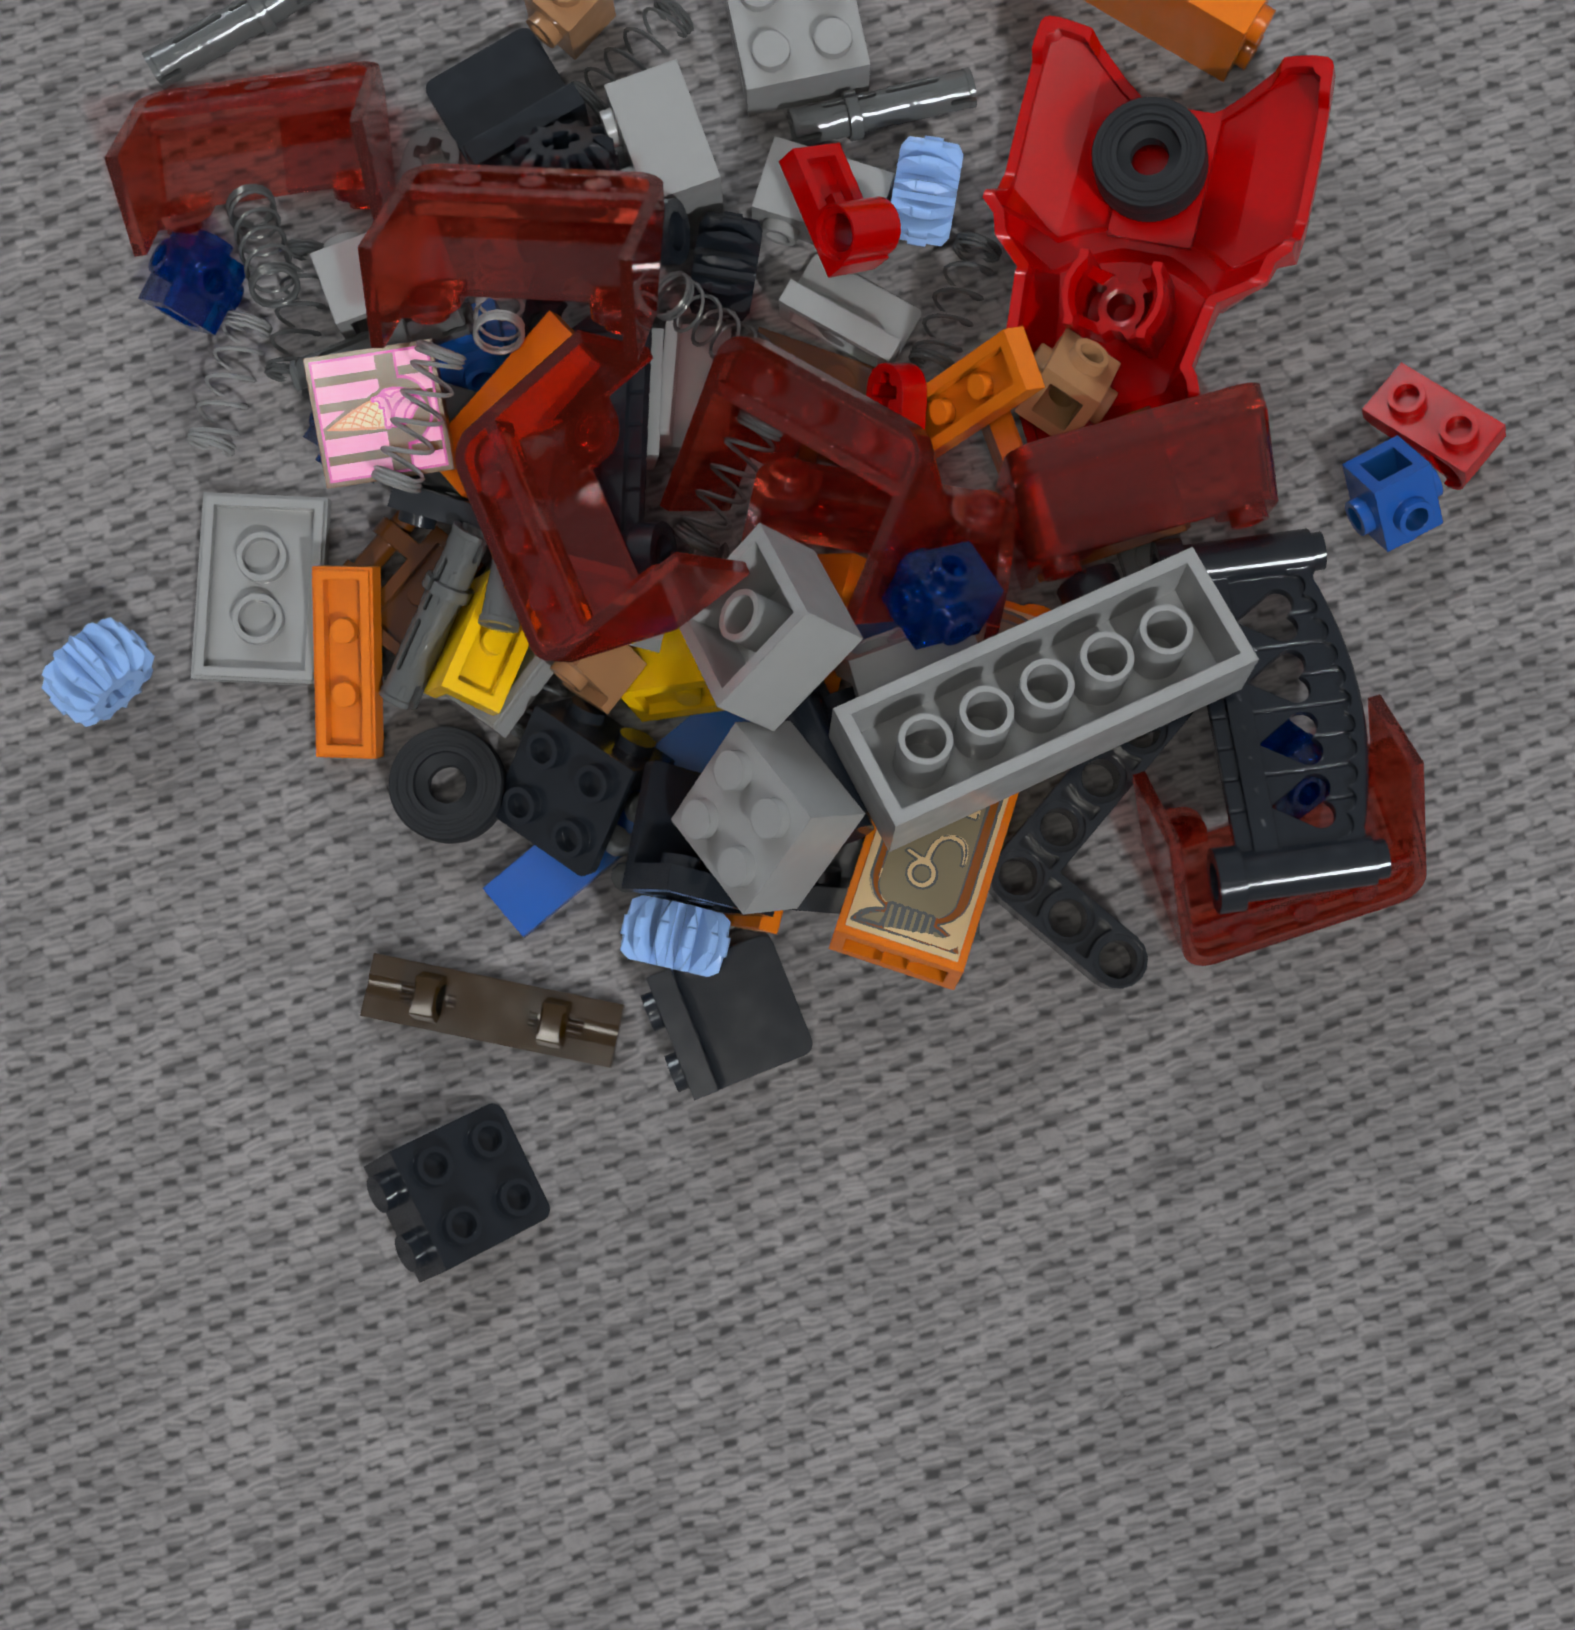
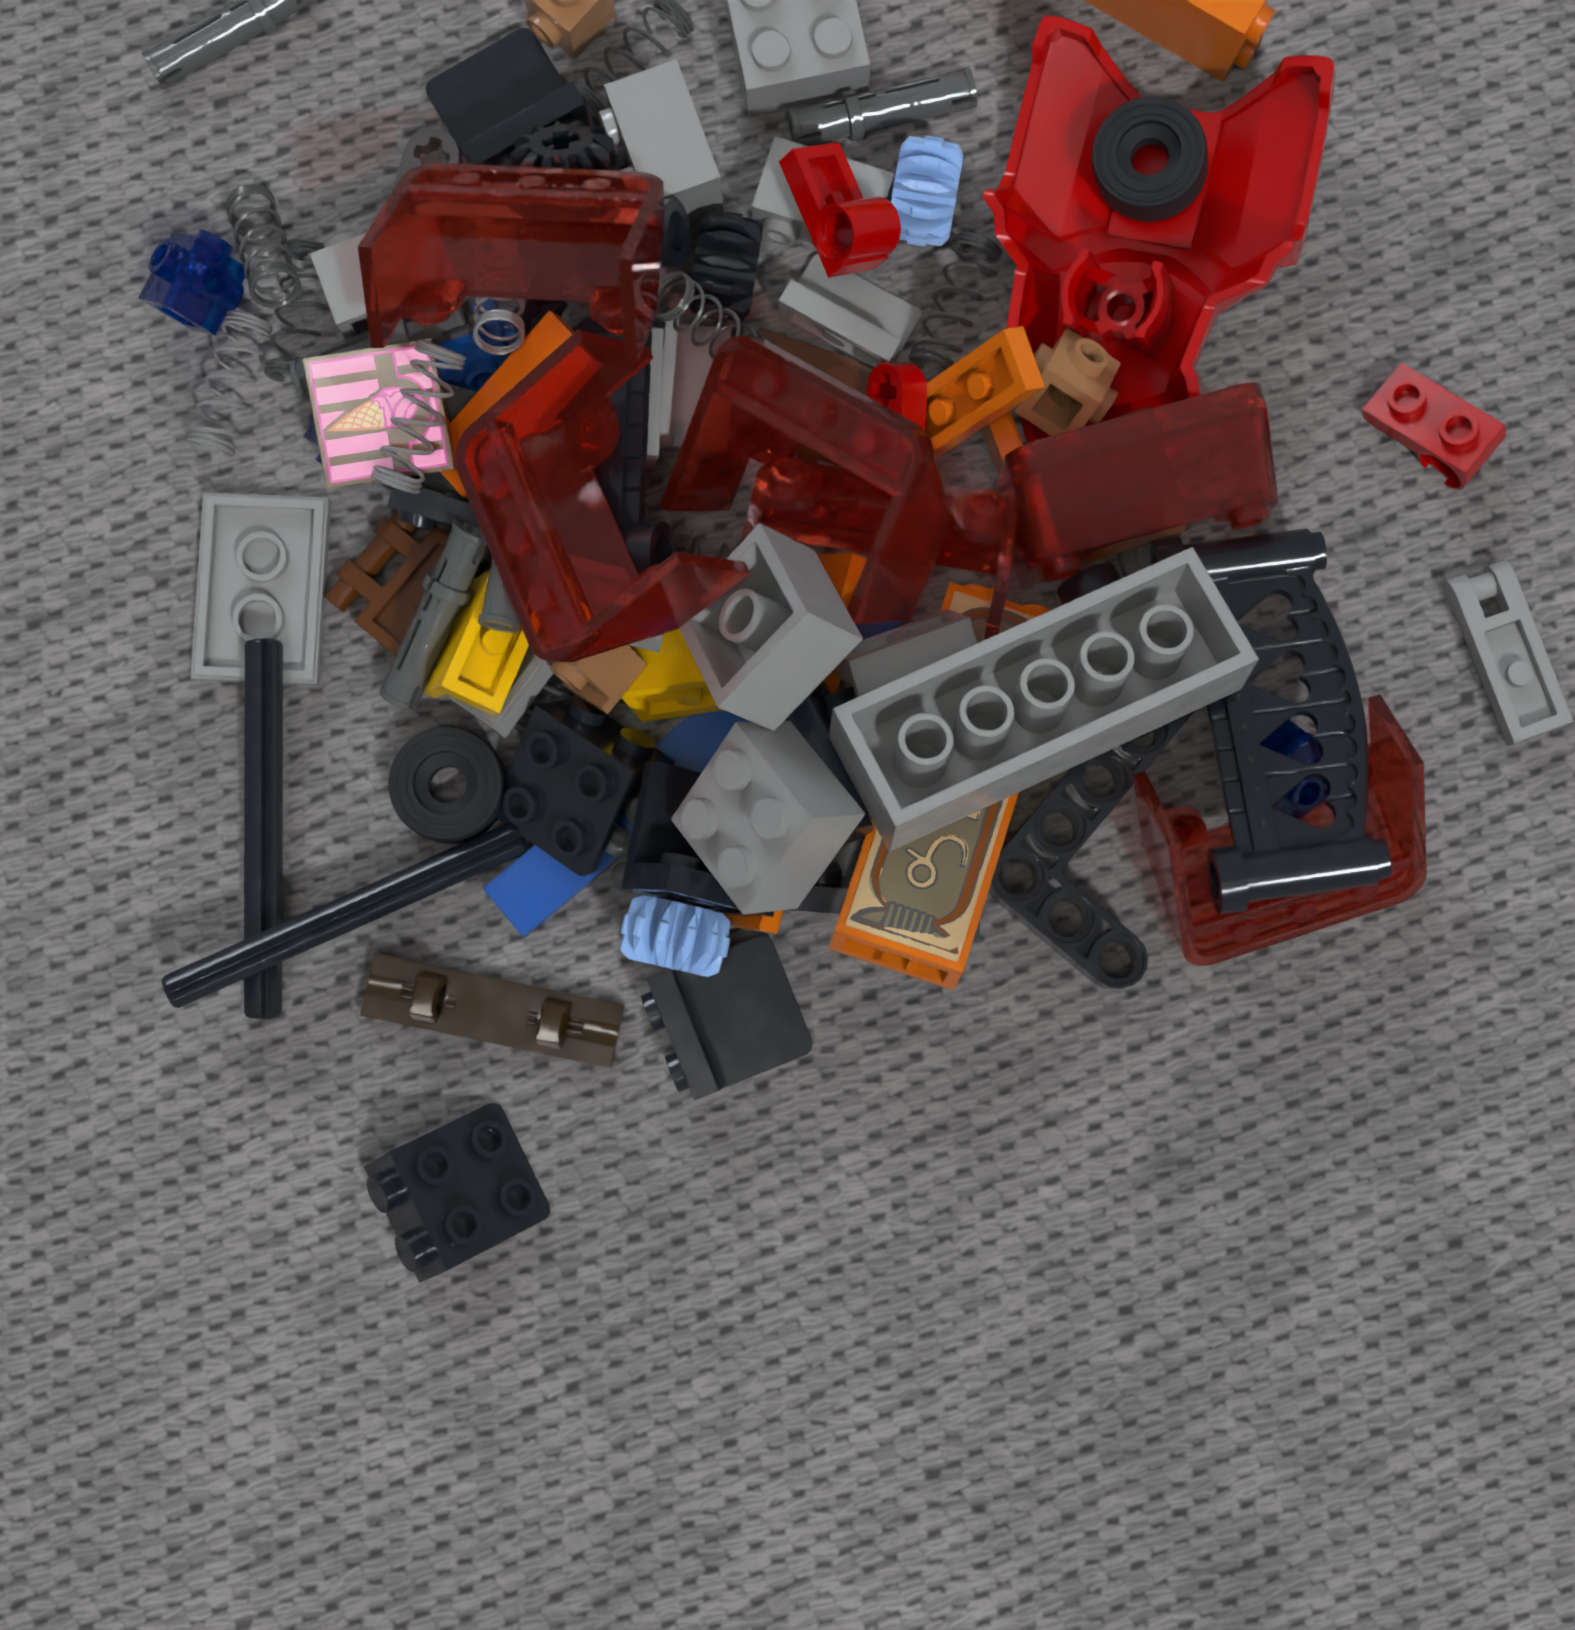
light blue gear [42,617,155,727] -> none
clear red windscreen [104,61,396,257] -> none
orange tile [312,565,384,759] -> none
dark grey piece [673,409,784,556] -> none
clear blue brick [882,541,1004,650] -> none
blue brick [1342,435,1443,552] -> none
none -> black axle [161,823,527,1008]
none -> black axle [244,638,283,1019]
none -> light grey plate [1443,559,1574,746]

